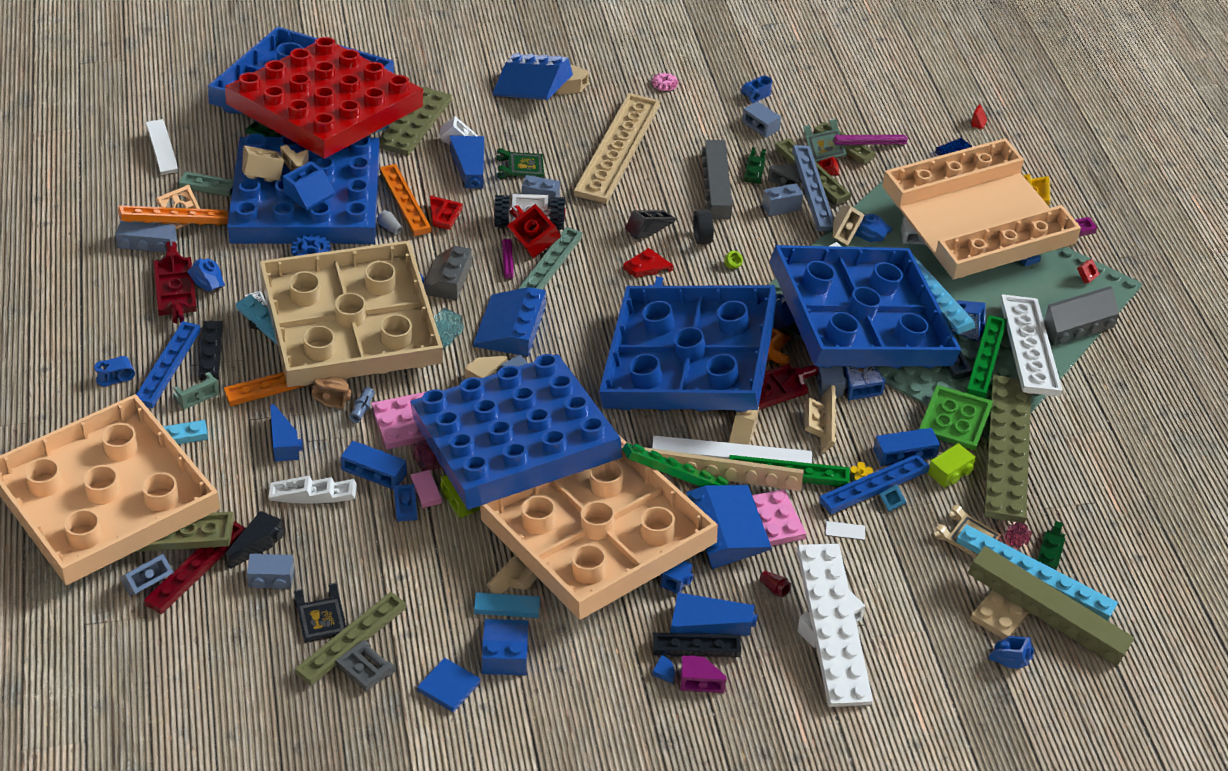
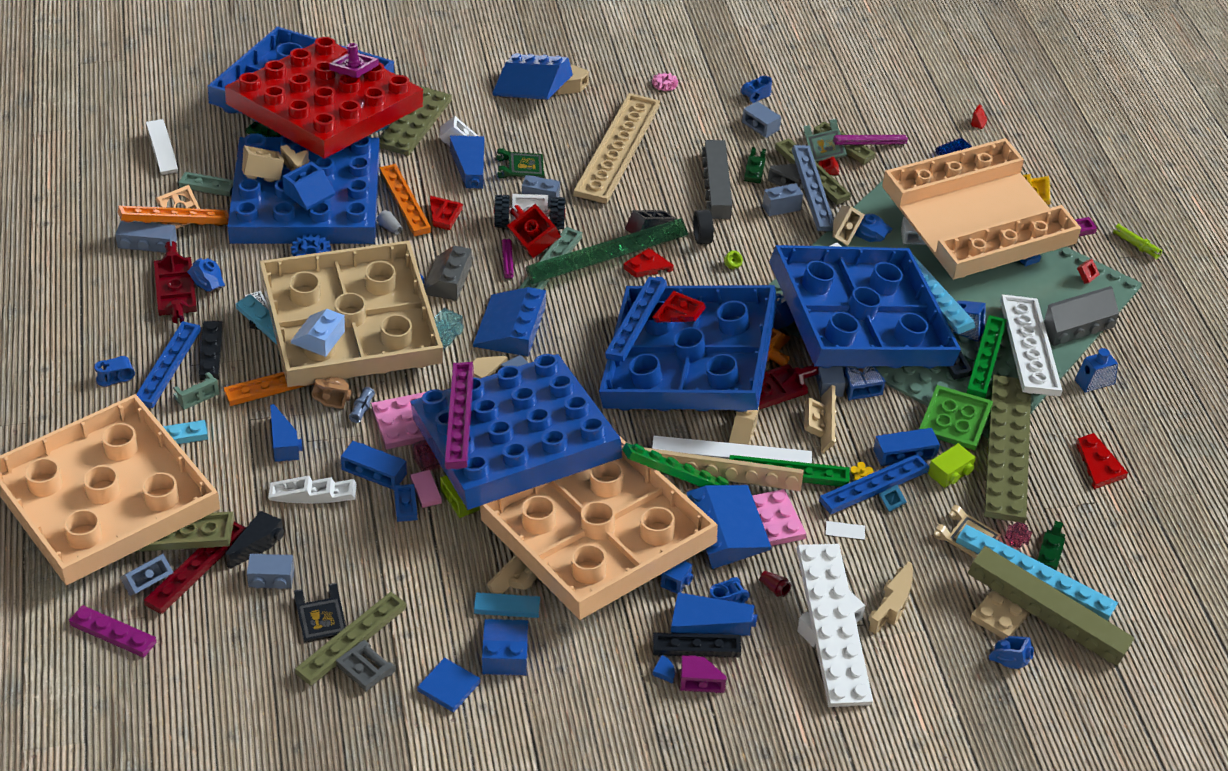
none -> magenta plate [69,605,157,658]
none -> light blue slope [291,309,345,357]
none -> magenta plate [329,43,379,78]
none -> magenta plate [445,362,474,469]
none -> clear green plate [525,218,689,285]
none -> blue plate [605,277,667,362]
none -> red wing [653,291,706,323]
none -> blue piece [709,577,750,603]
none -> tan slope [868,561,913,635]
none -> blue torso [1075,348,1118,393]
none -> red wing [1076,433,1128,489]
none -> lime pin [1113,224,1163,259]

